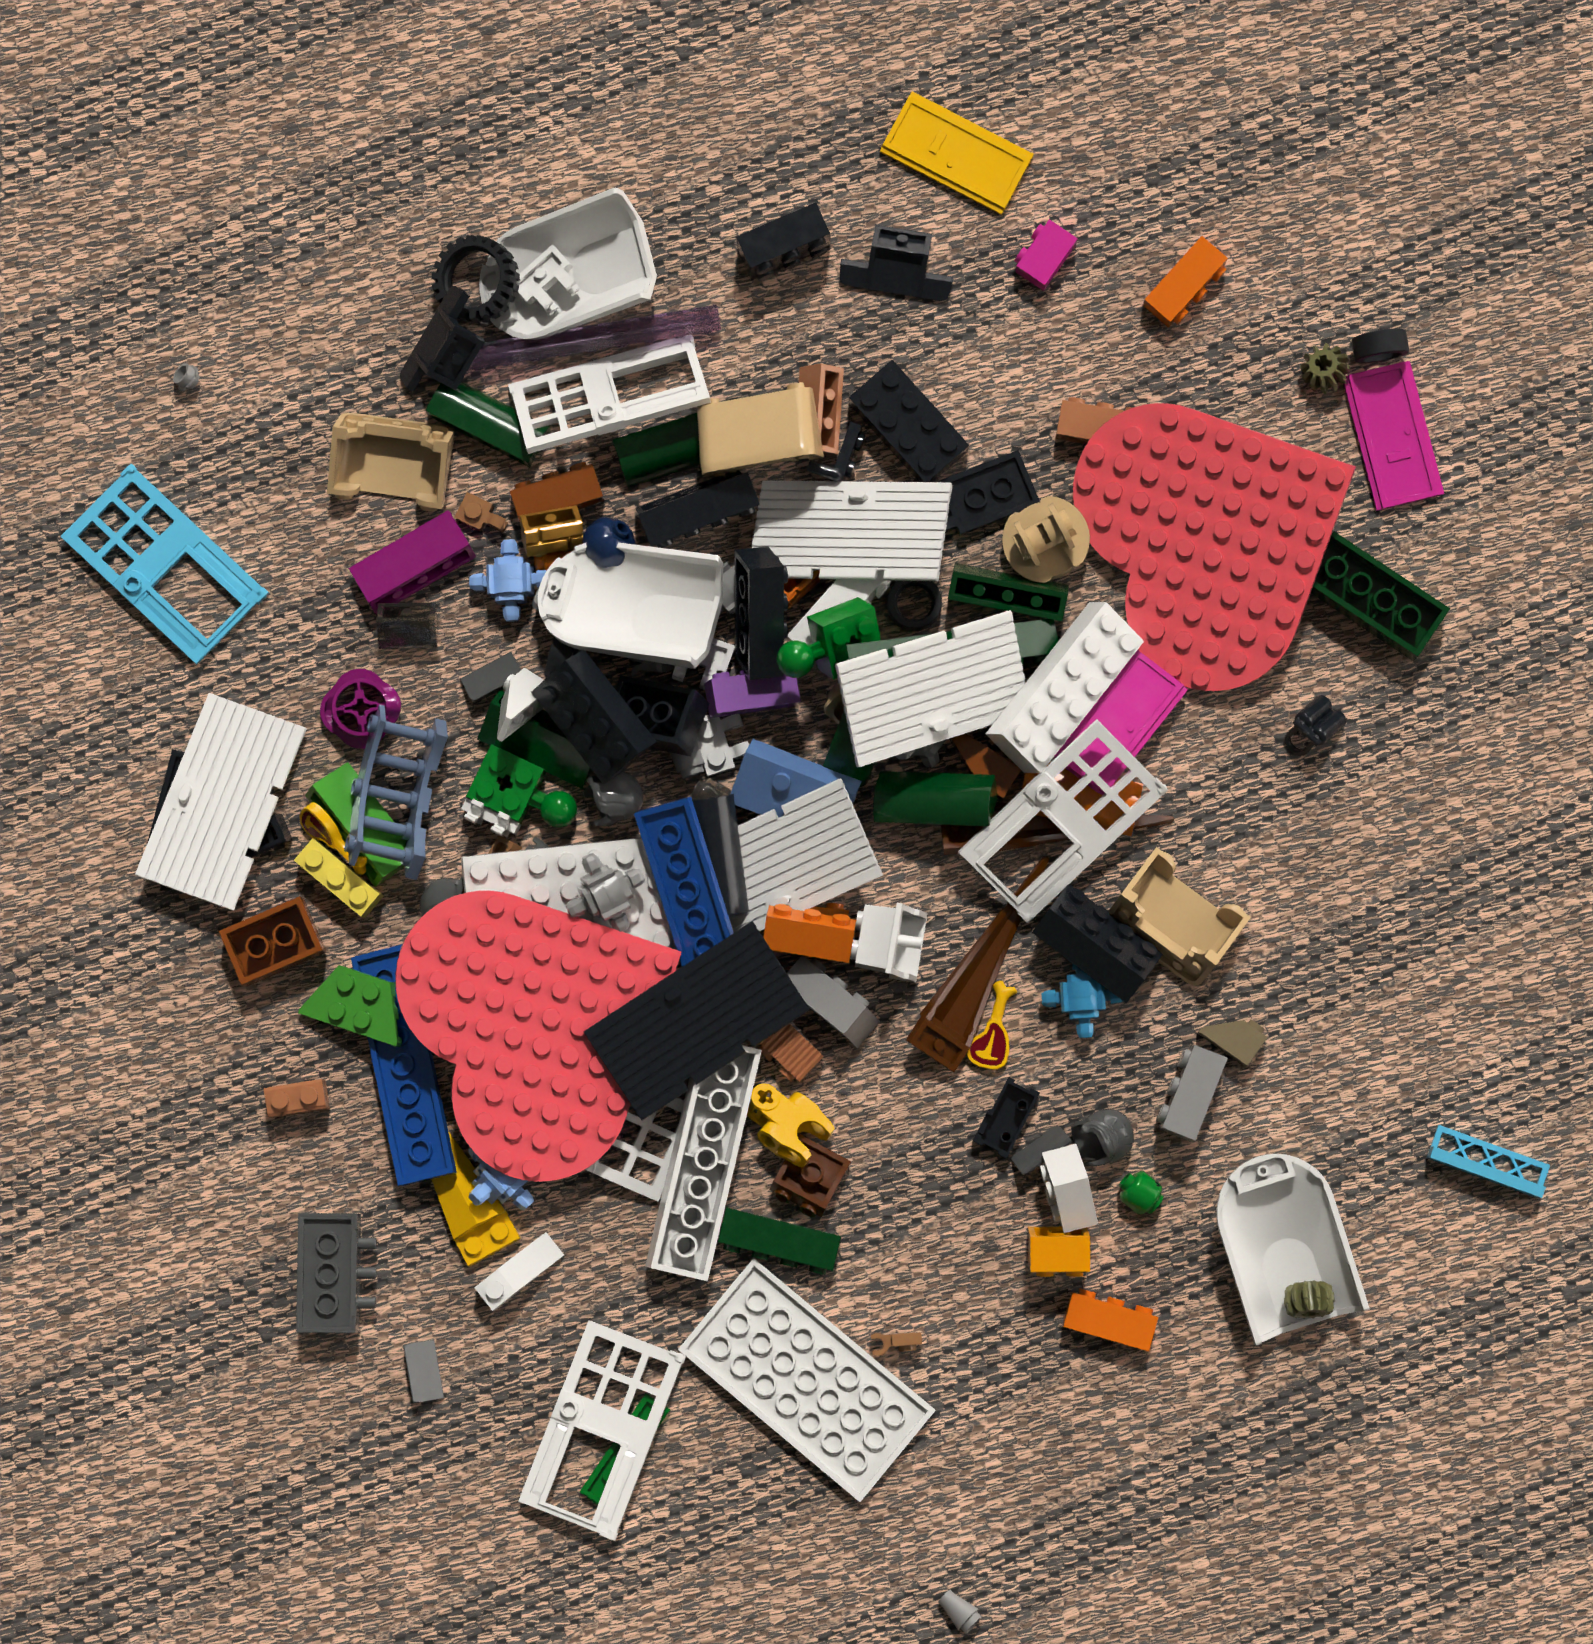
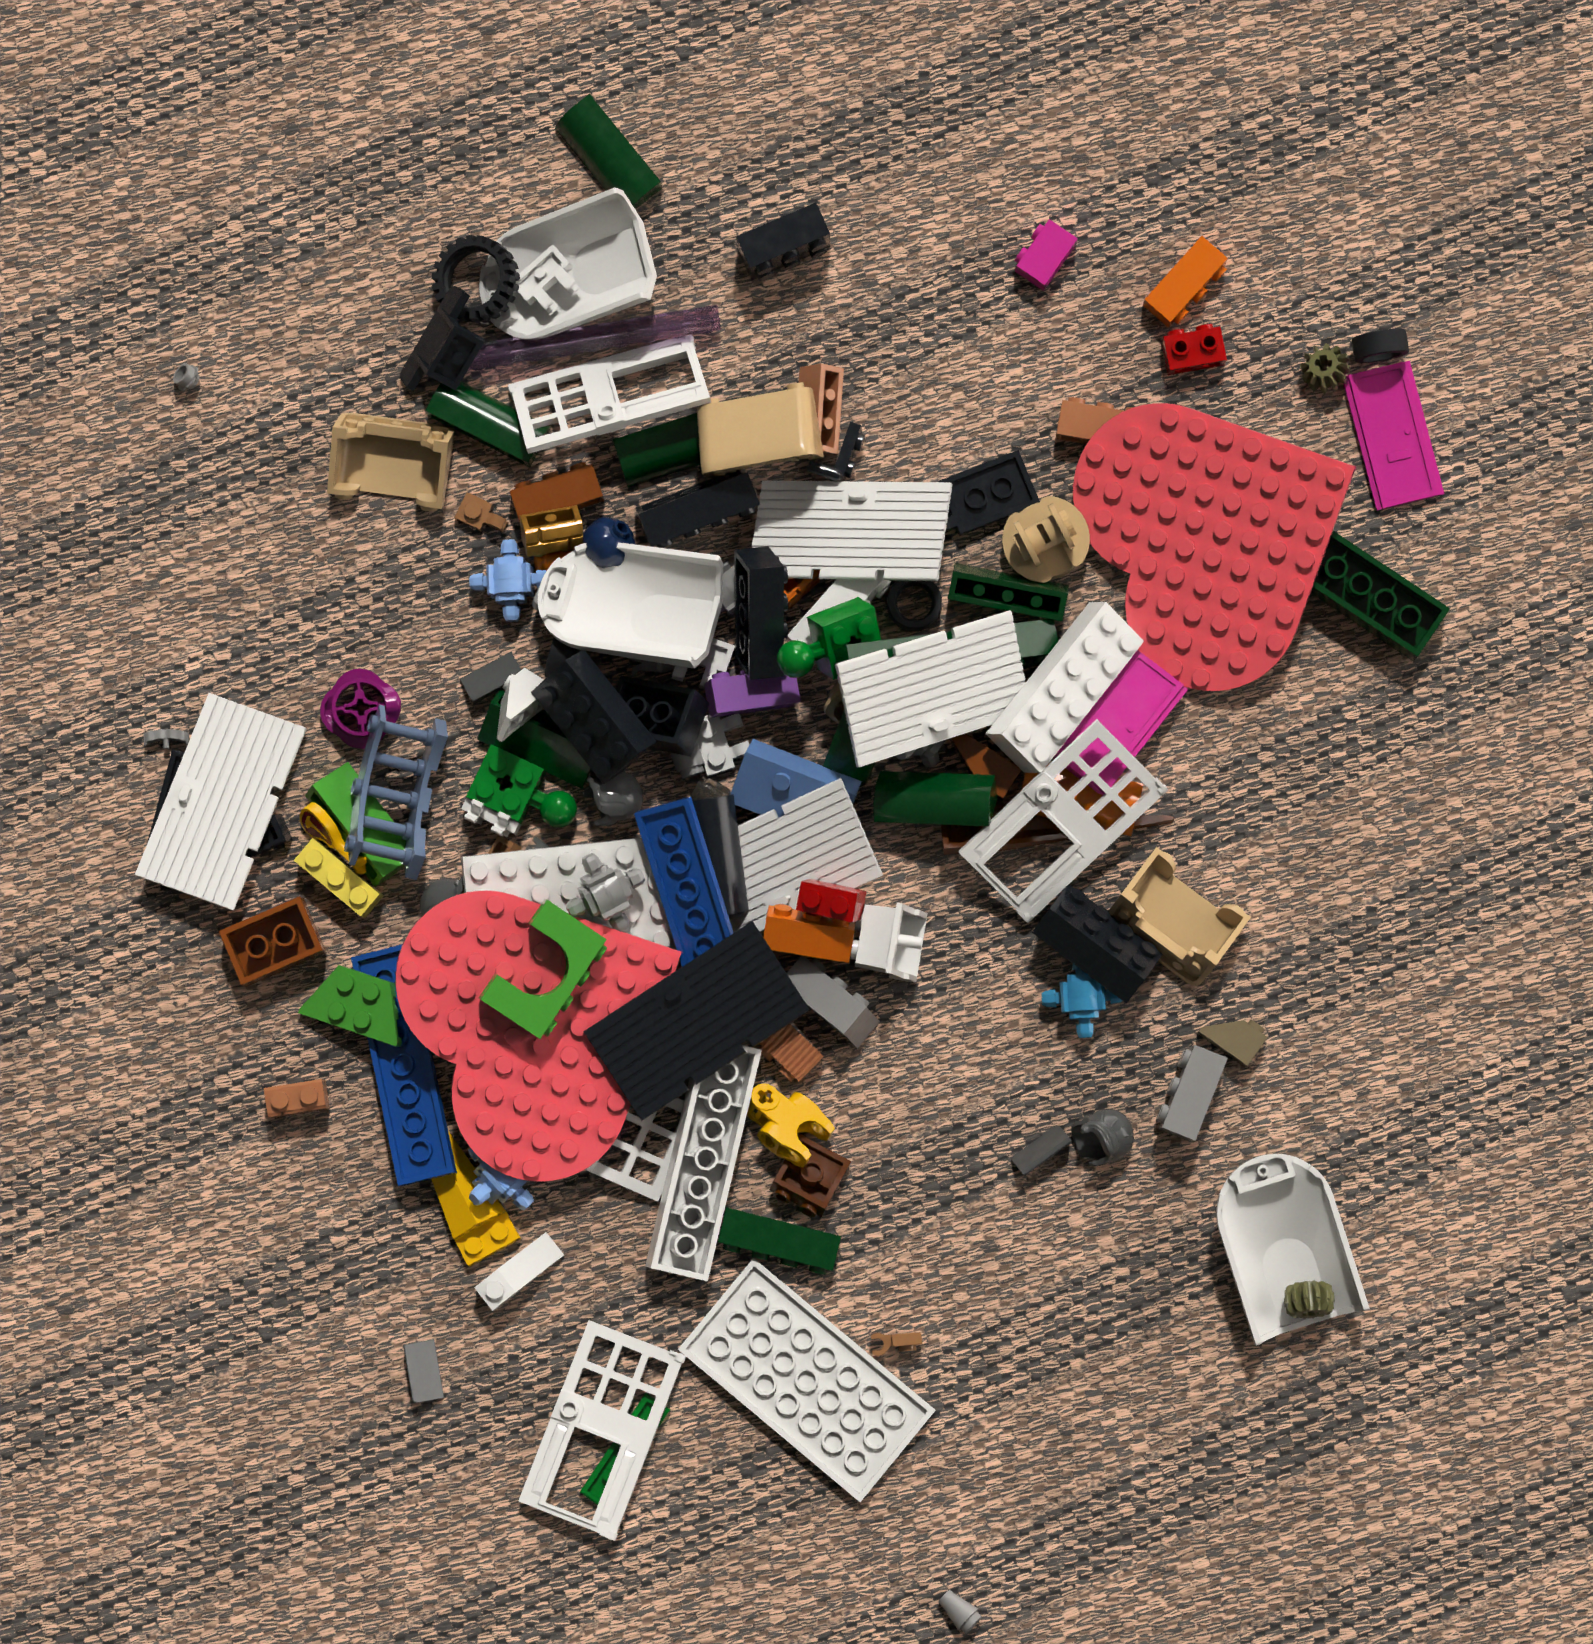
medium azure door [60,464,269,665] -> none
dark grey piece [296,1213,377,1333] -> none
magenta brick [348,510,476,616] -> none
clear smoke brick [376,602,439,650] -> none
black plate [840,225,954,301] -> none
black brick [849,360,969,482] -> none
yellow piece [880,91,1034,215] -> none
reddish brown plate [905,856,1049,1072] -> none
piece [966,980,1017,1070] -> none
black piece [972,1077,1040,1159] -> none
light orange brick [1028,1226,1090,1277] -> none
white brick [1039,1144,1098,1233] -> none
orange brick [1062,1288,1159,1352] -> none
green head [1119,1171,1164,1215] -> none
black piece [1284,695,1346,756] -> none
medium azure fence [1426,1125,1550,1198] -> none
none -> light grey piece [144,729,189,749]
none -> bright green arch [479,899,607,1039]
none -> dark green brick [555,94,662,209]
none -> red brick [796,879,867,923]
none -> red brick [1161,324,1227,376]

